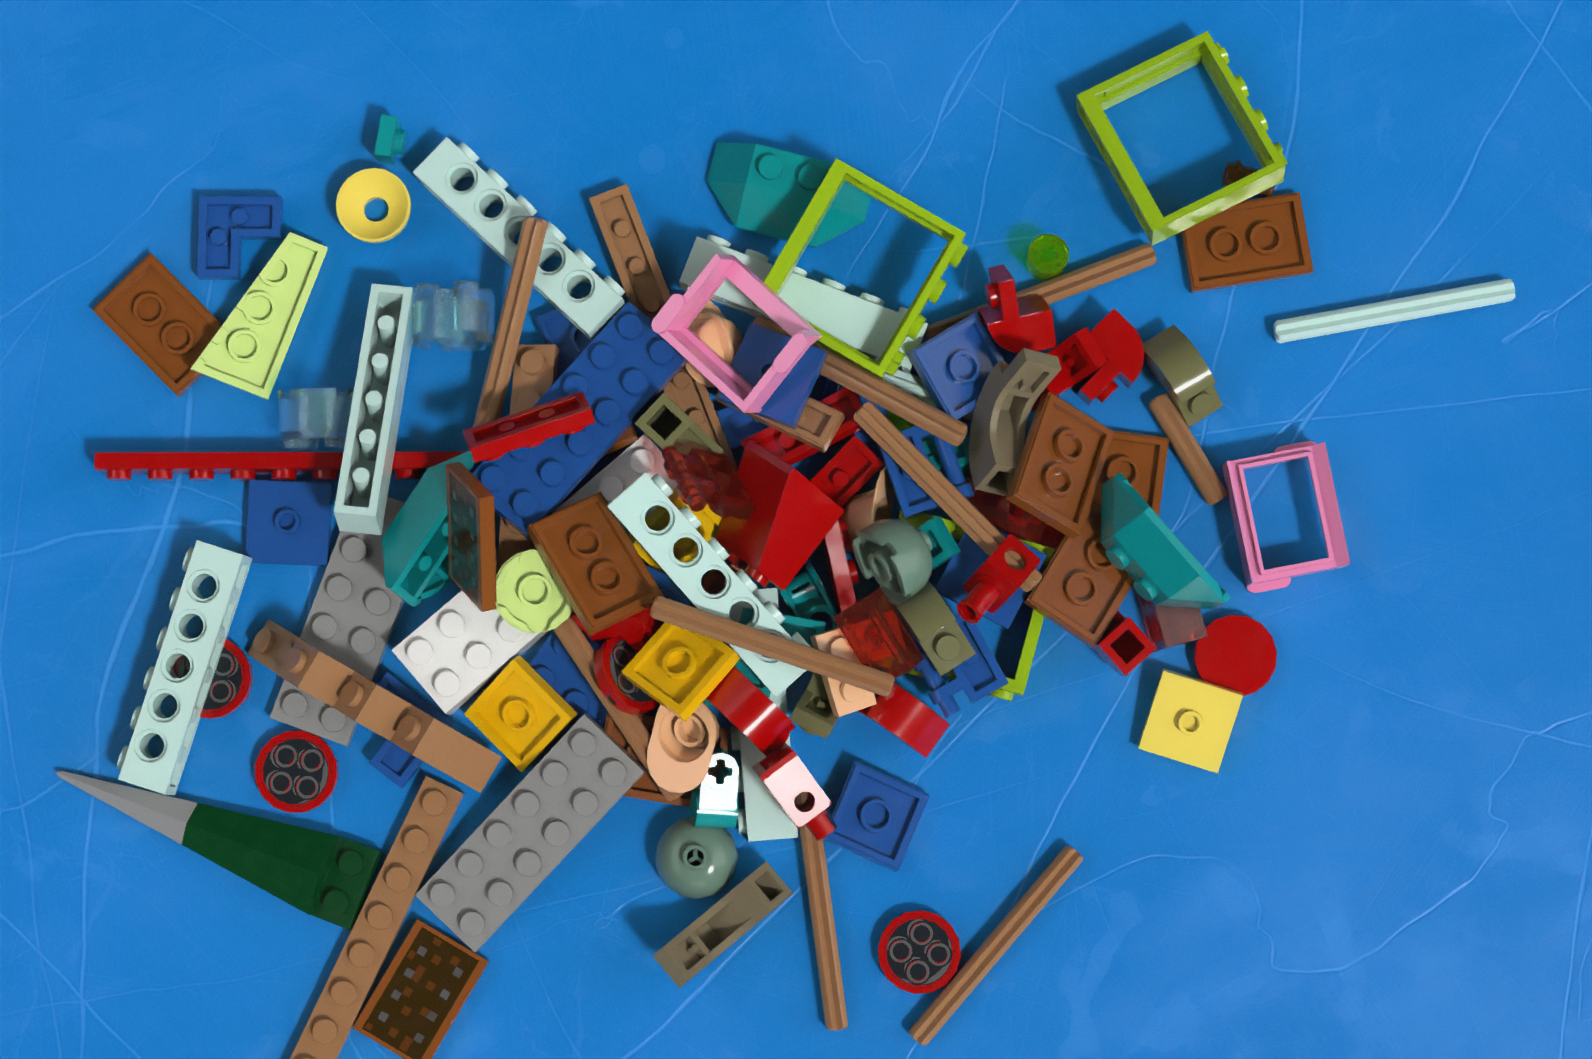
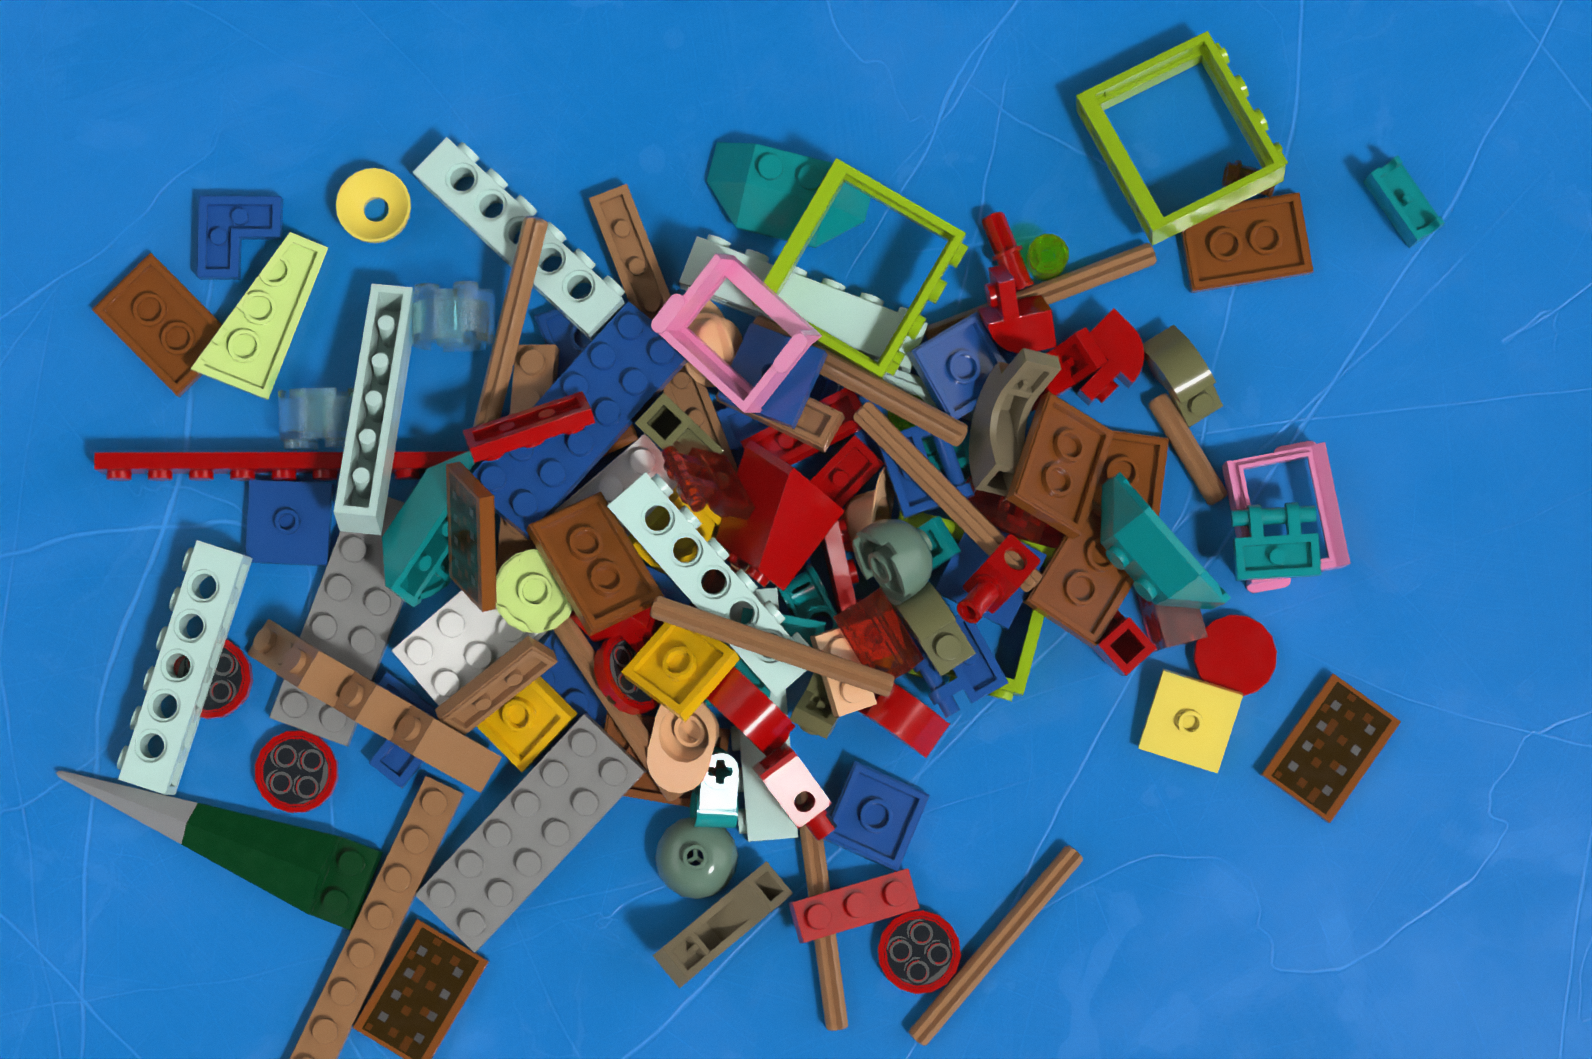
teal plate [374,114,407,165] -> none
light aqua axle [1273,278,1515,343] -> none
none -> medium nougat tile [435,635,558,735]
none -> red plate [788,868,920,944]
none -> red axle [982,211,1034,292]
none -> teal plate [1231,502,1322,581]
none -> tile [1260,673,1401,823]
none -> teal hinge [1363,156,1445,248]

